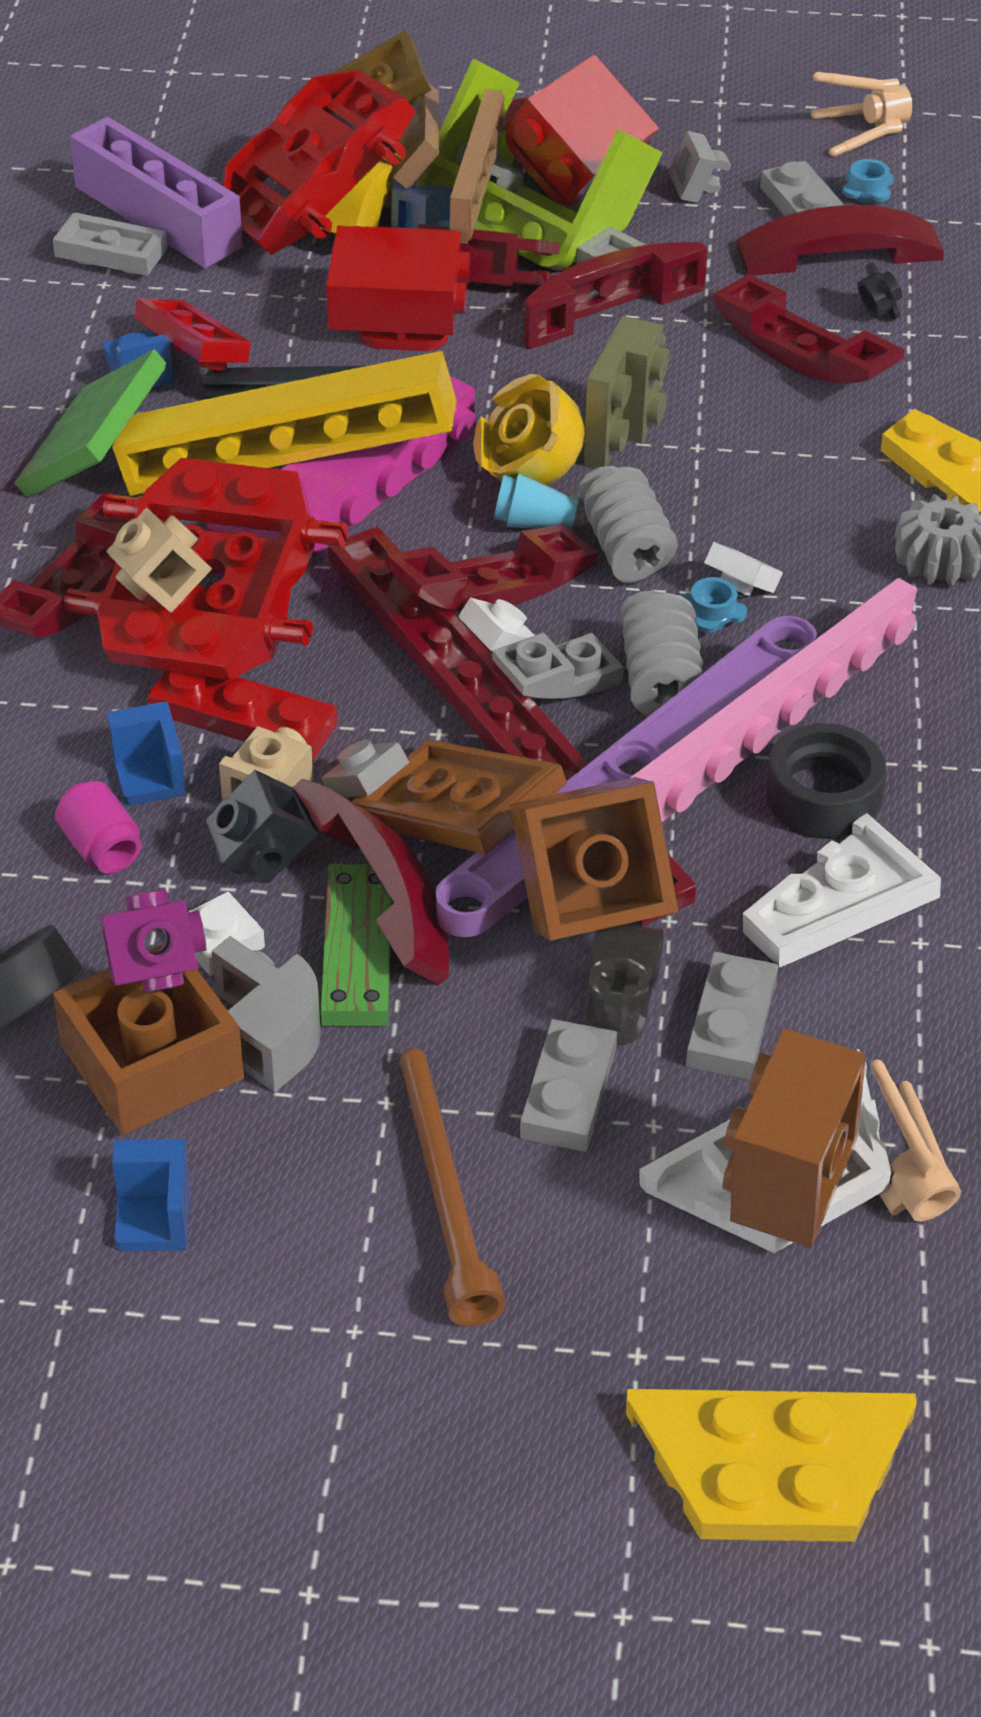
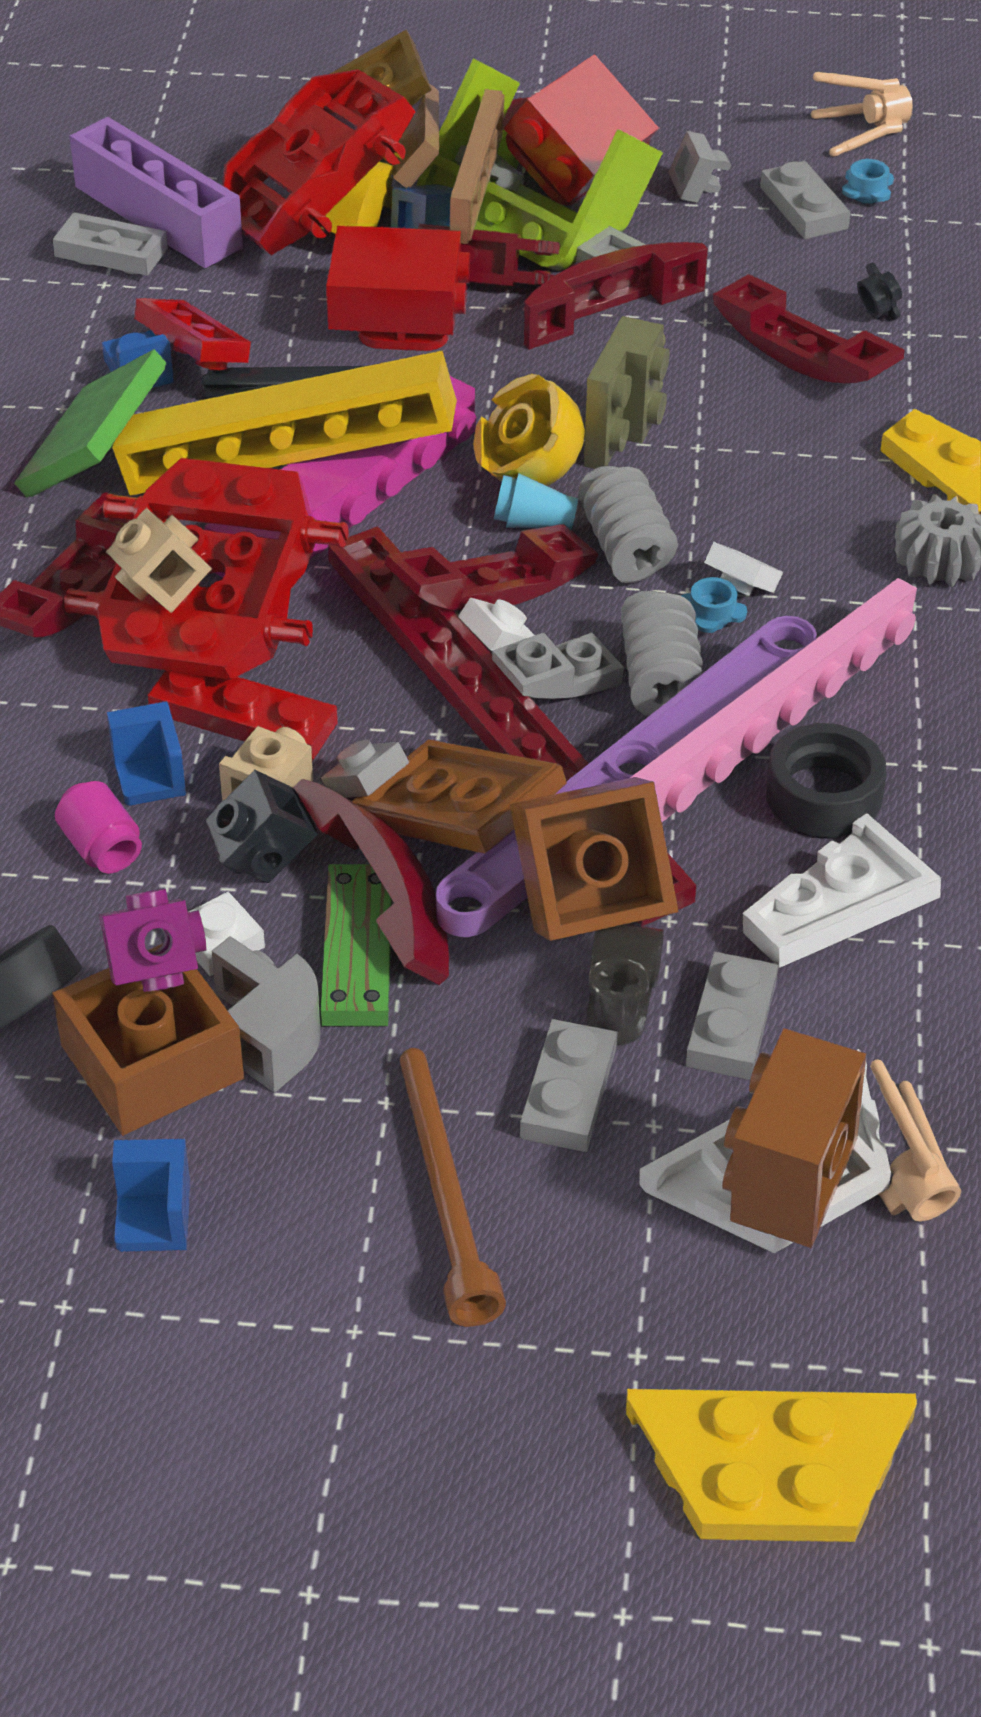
dark red slope [737,205,944,276] -> none

